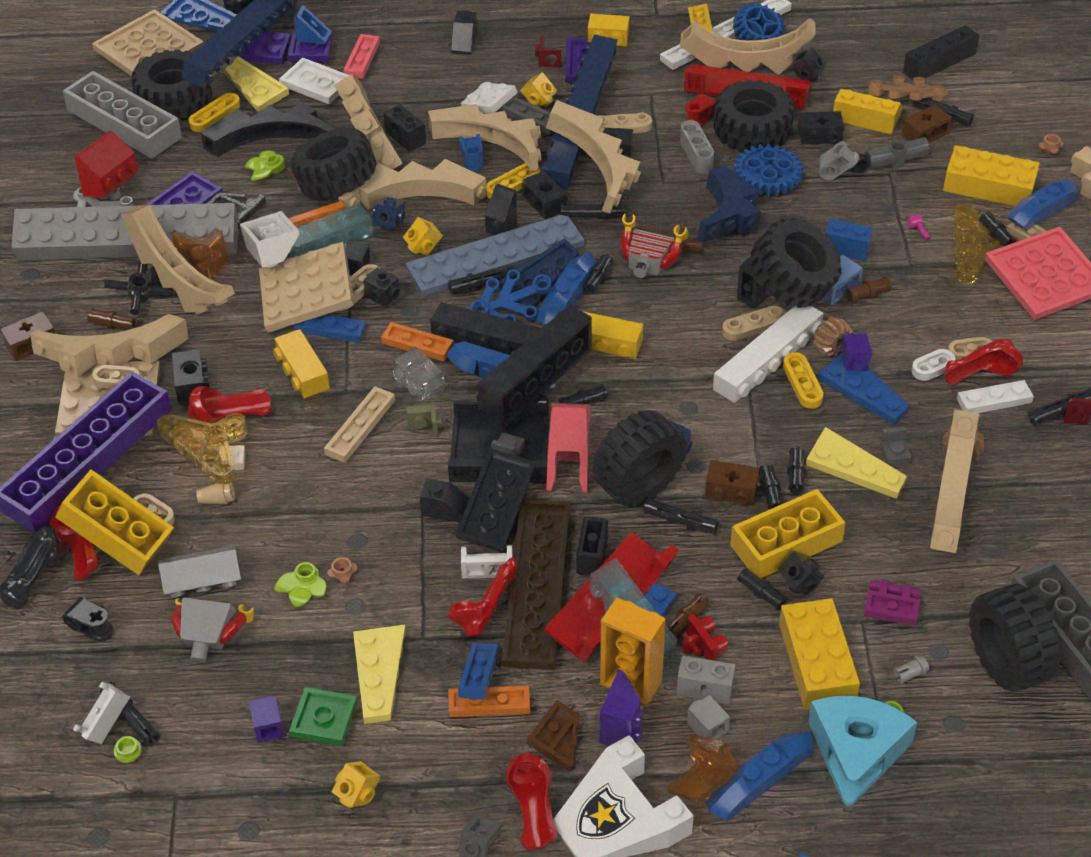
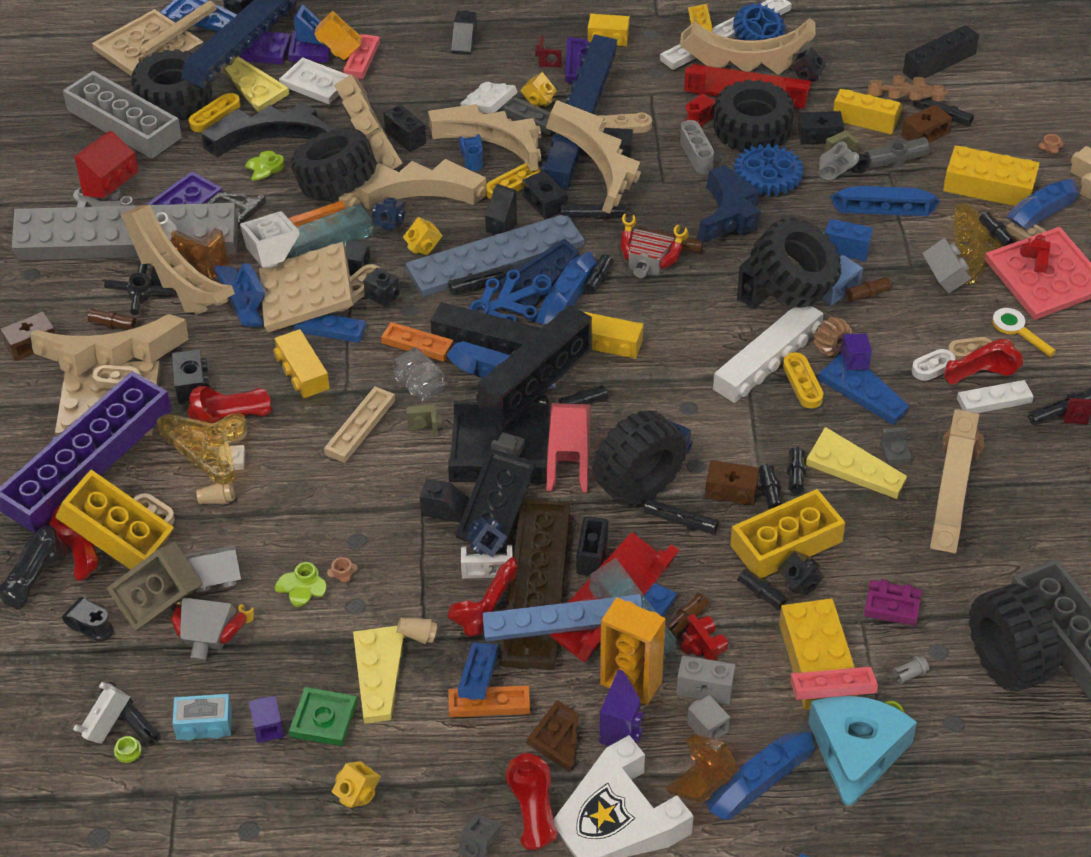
tan plate [722,306,786,341] -> none
dark pink hand [907,214,930,240] -> none
none -> dark tan slope [107,541,203,631]
none -> tan axle [140,1,216,56]
none -> white cone [155,212,177,240]
none -> medium azure brick [173,694,232,740]
none -> blue bracket [214,263,265,327]
none -> light orange brick [315,11,362,60]
none -> tan cone [397,617,437,644]
none -> dark blue brick [466,517,507,557]
none -> medium blue plate [483,594,642,641]
none -> coral plate [790,667,878,700]
none -> olive bracket [825,130,859,153]
none -> blue brick [830,186,941,216]
none -> light grey brick [922,238,971,293]
none -> piece [992,308,1056,357]
none -> red piece [1020,235,1050,273]

